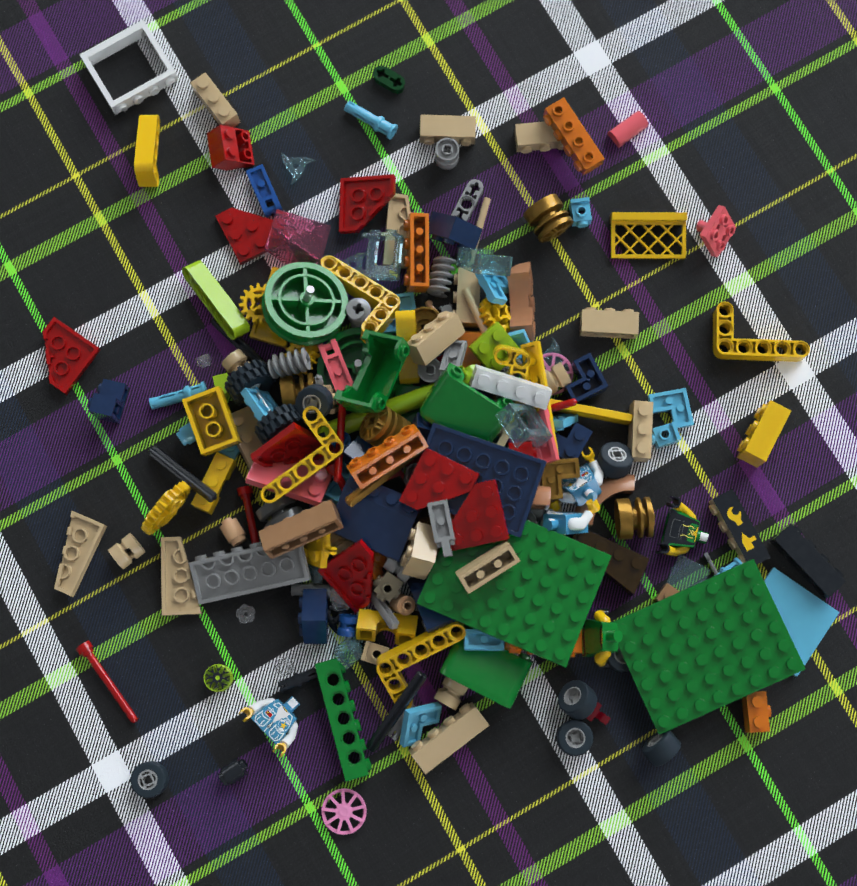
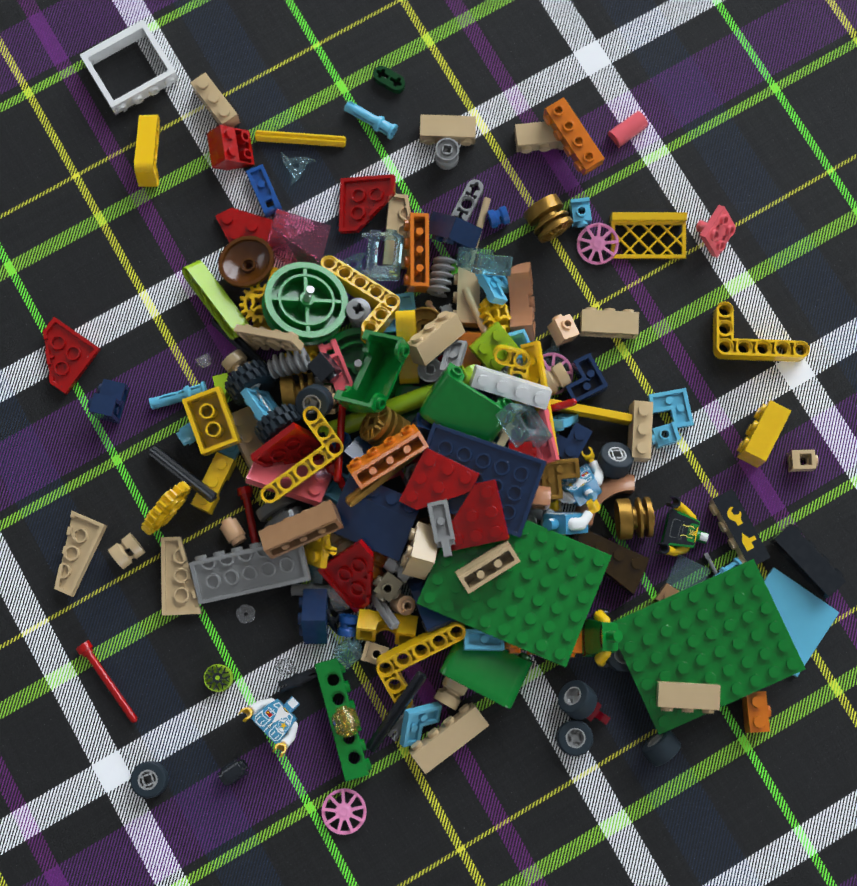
none -> reddish brown dish [218,236,274,288]
none -> tan wing [234,324,304,351]
none -> yellow axle [255,130,346,147]
none -> black brick [307,352,342,384]
none -> clear yellow head [331,706,360,738]
none -> blue wheel [487,206,510,229]
none -> light nougat brick [547,314,580,346]
none -> bright pink wheel [577,223,619,265]
none -> tan brick [656,681,720,714]
none -> tan brick [787,450,818,472]

